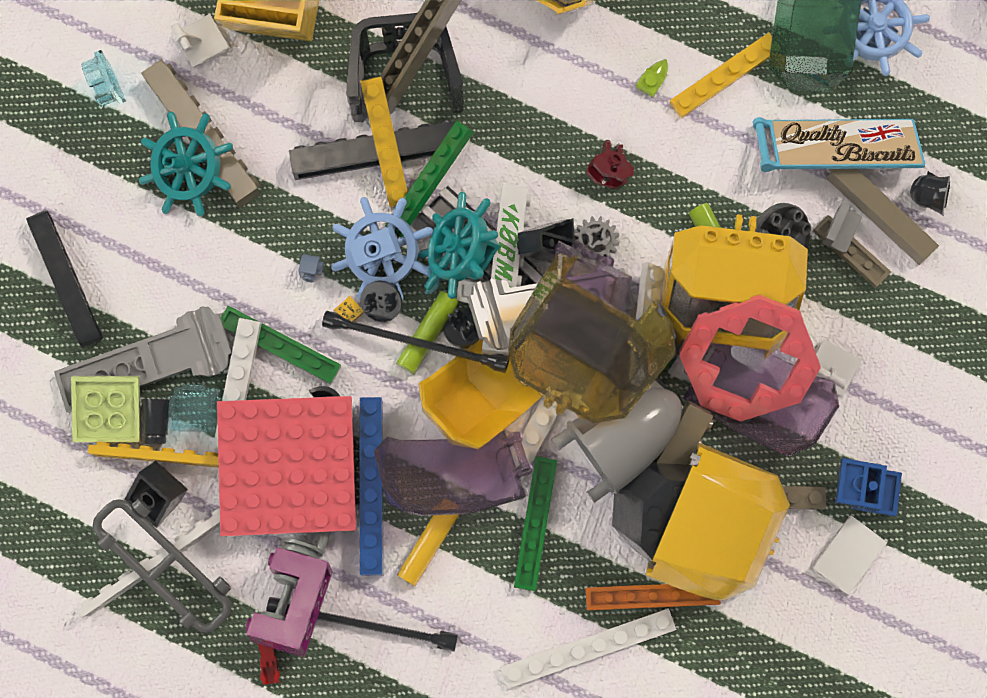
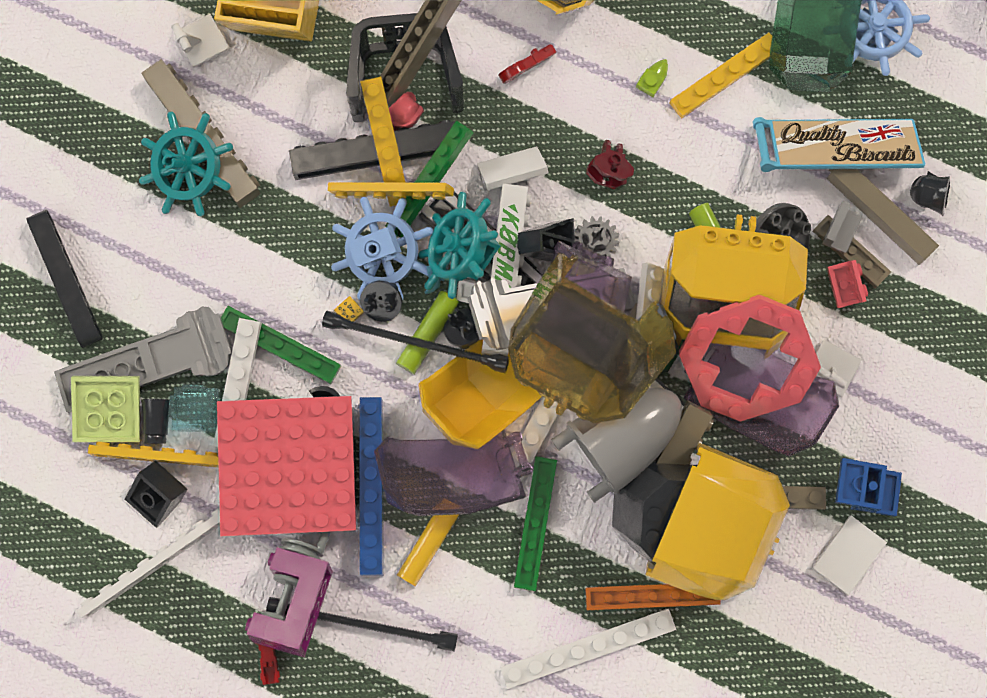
clear light blue panel [81,50,126,107] -> none
dark grey bar [92,499,232,633] -> none
sand blue plate [298,254,324,283] -> none
none -> yellow plate [327,182,454,200]
none -> coral piece [389,92,424,131]
none -> white tile [477,146,549,190]
none -> red piece [498,44,556,84]
none -> coral bracket [826,260,868,308]

